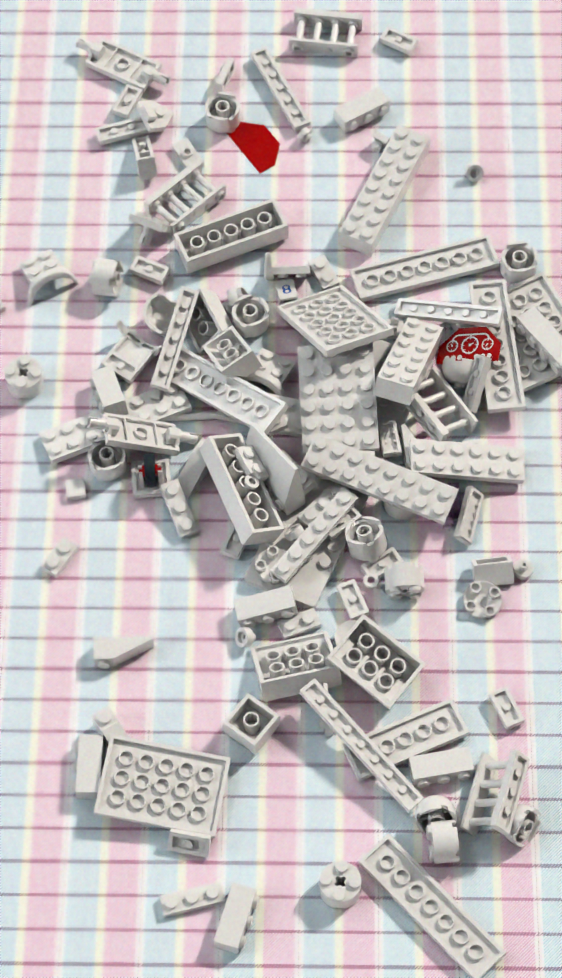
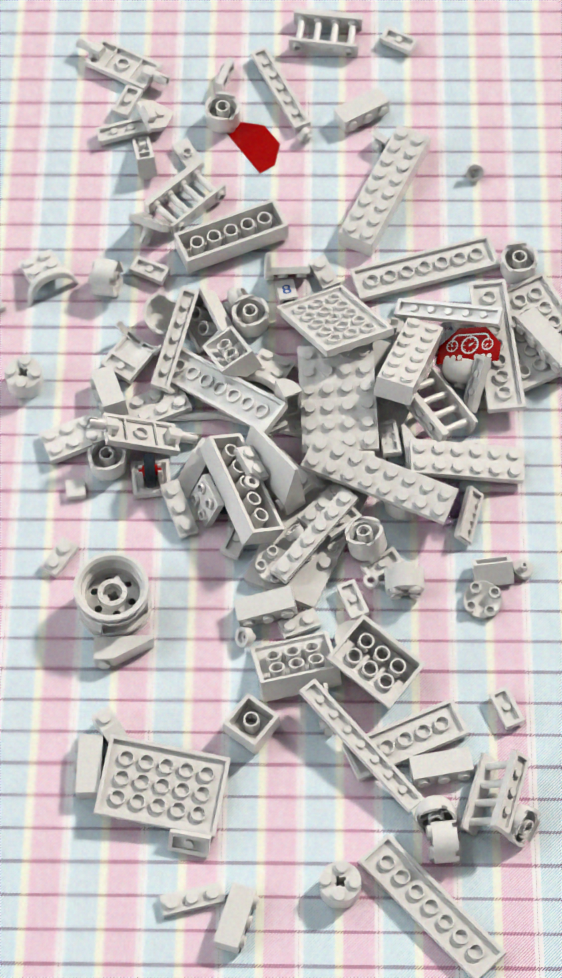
none -> white wheel [73,552,152,637]
none -> white plate [190,473,228,528]
none -> white brick [274,378,302,418]

